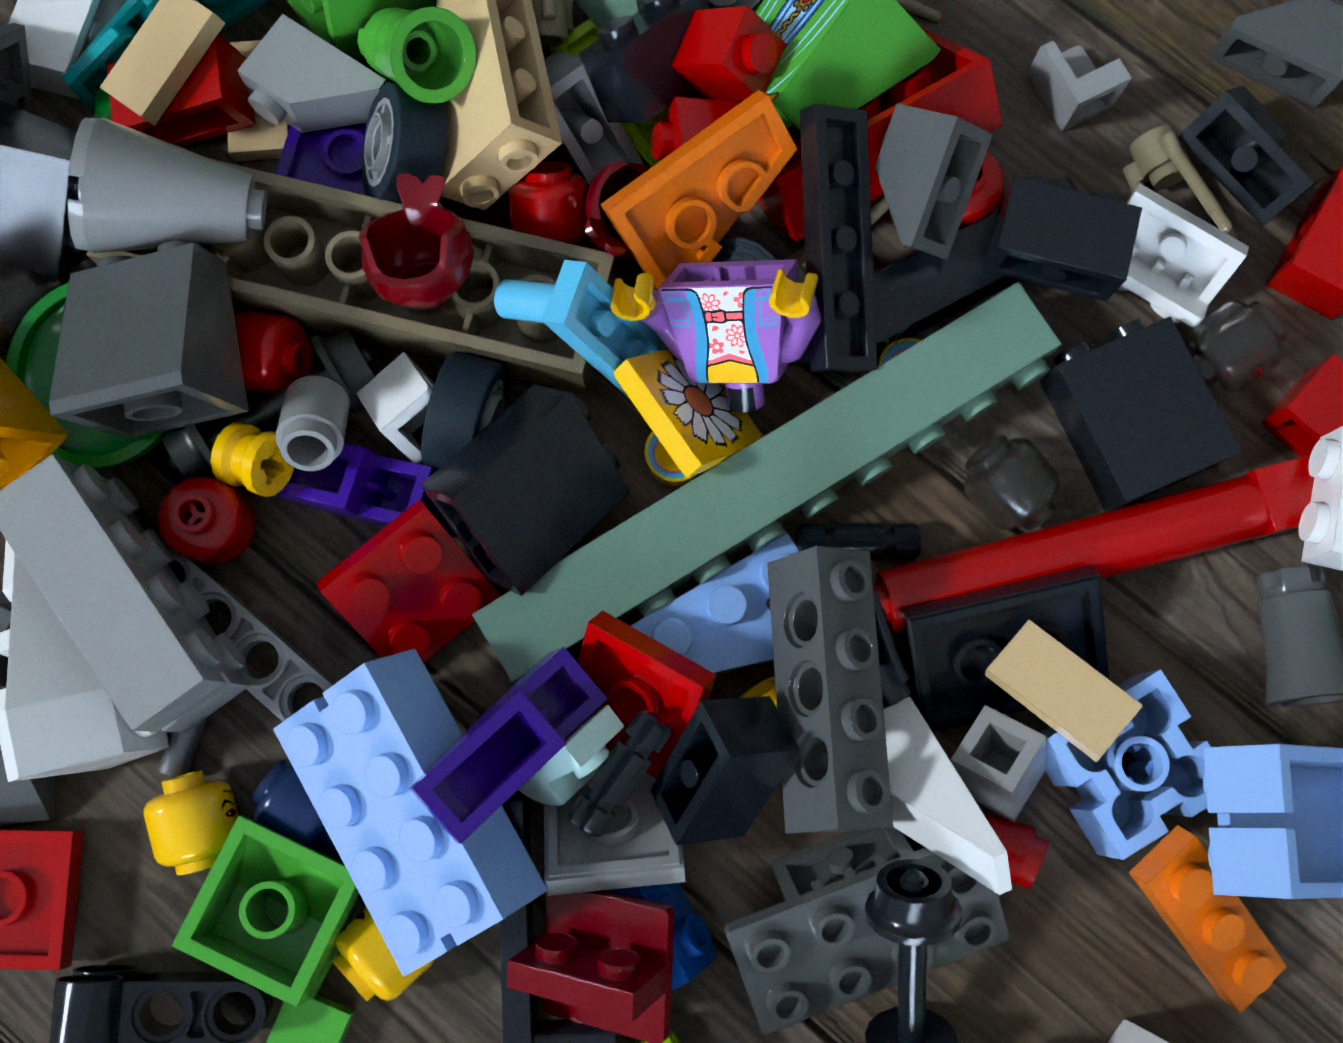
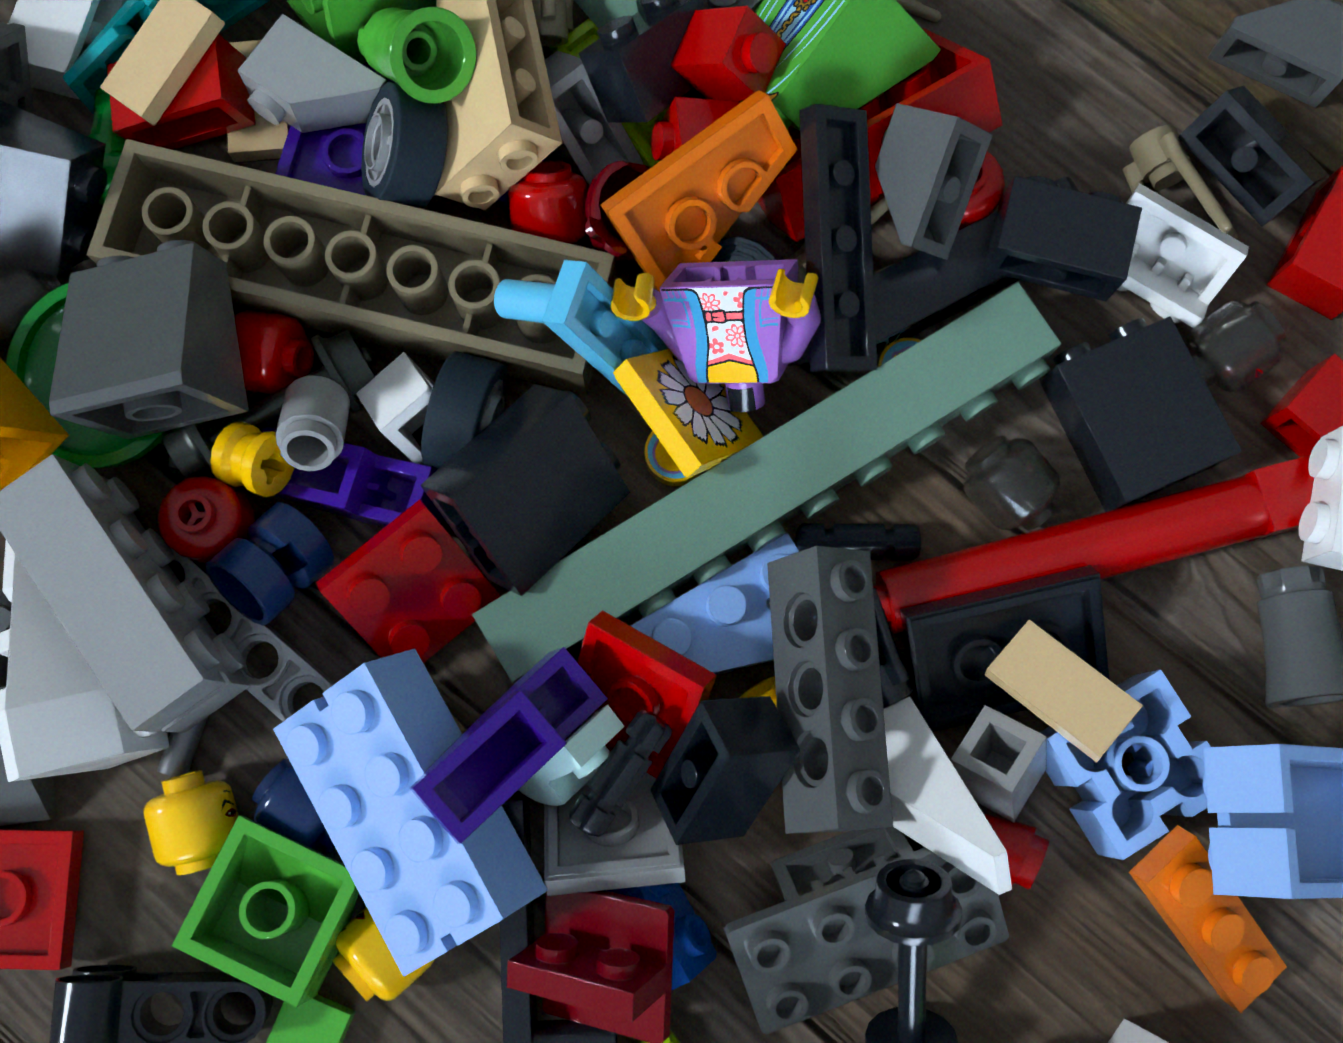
light grey cone [68,117,267,253] -> none
dark red hat [359,173,474,310] -> none
light grey panel [1027,41,1132,132] -> none
none -> dark blue wheel [205,502,334,626]

